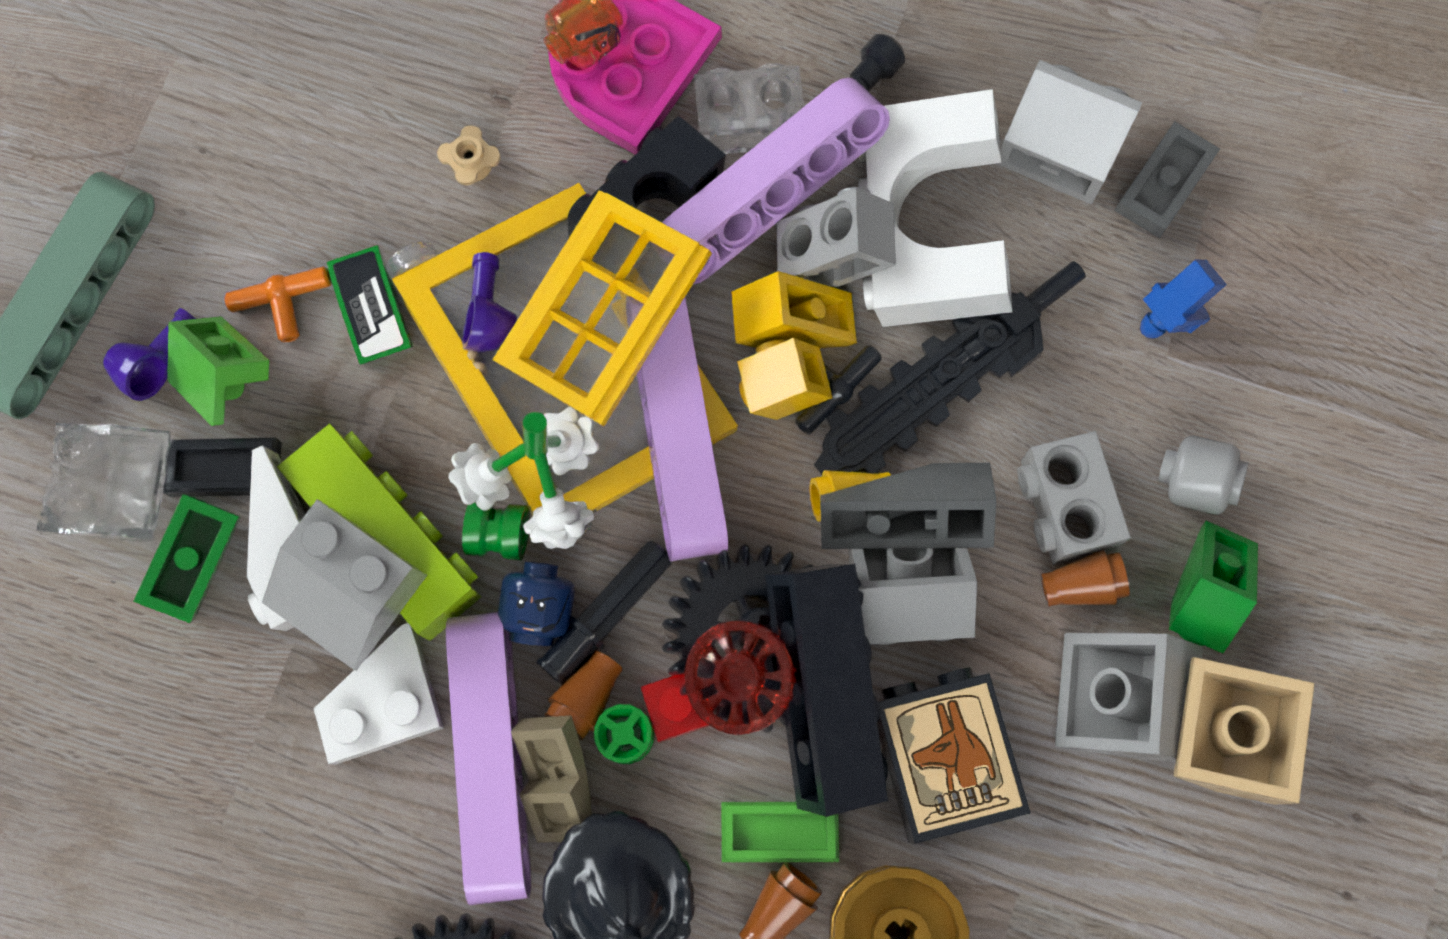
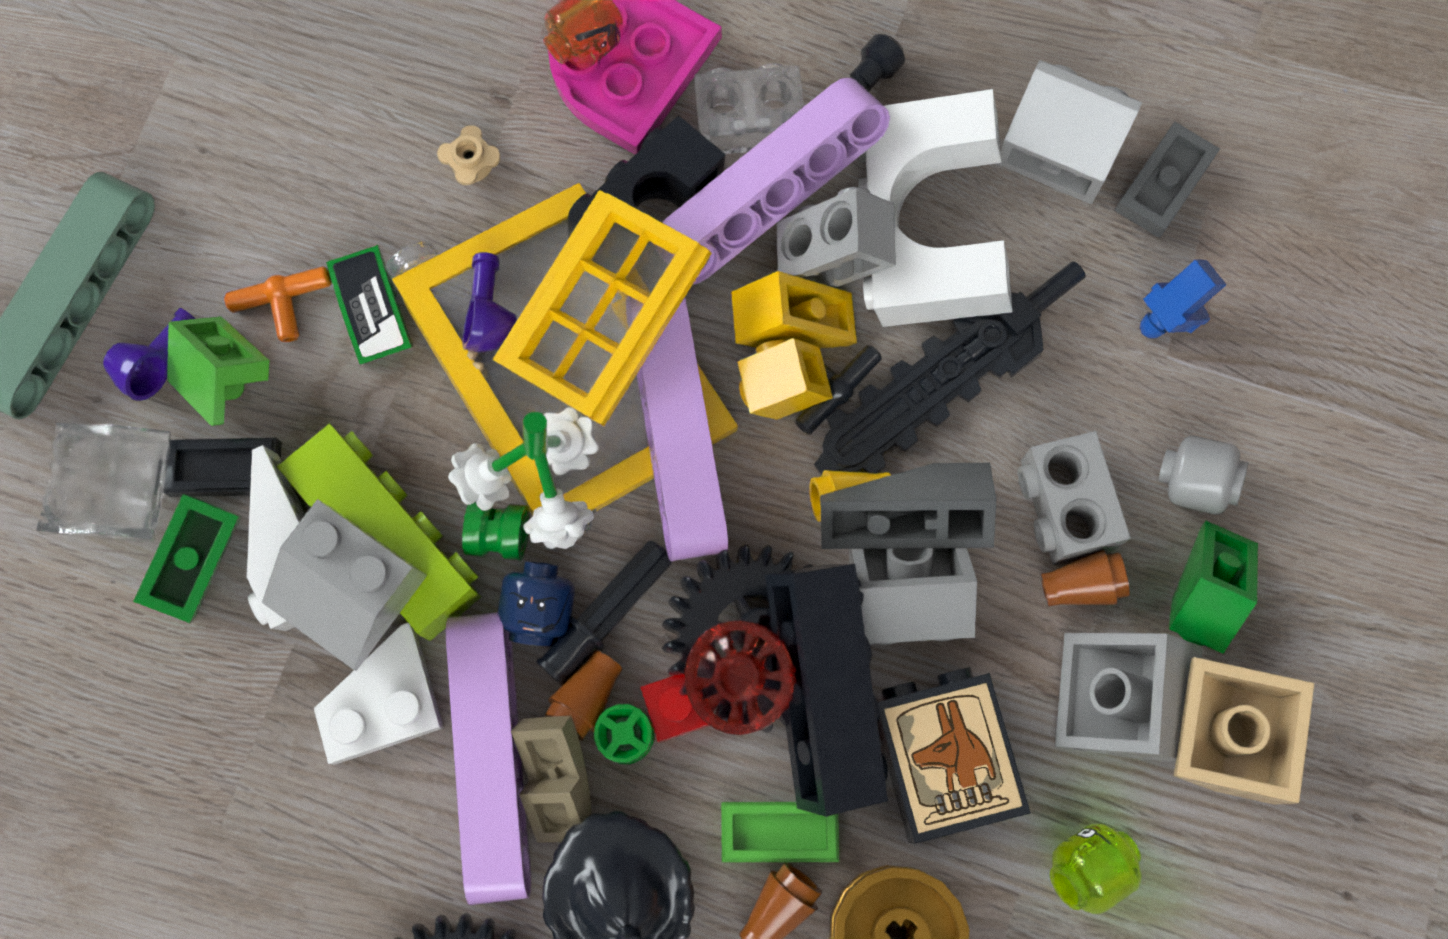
none -> clear neon green head [1049,823,1142,915]

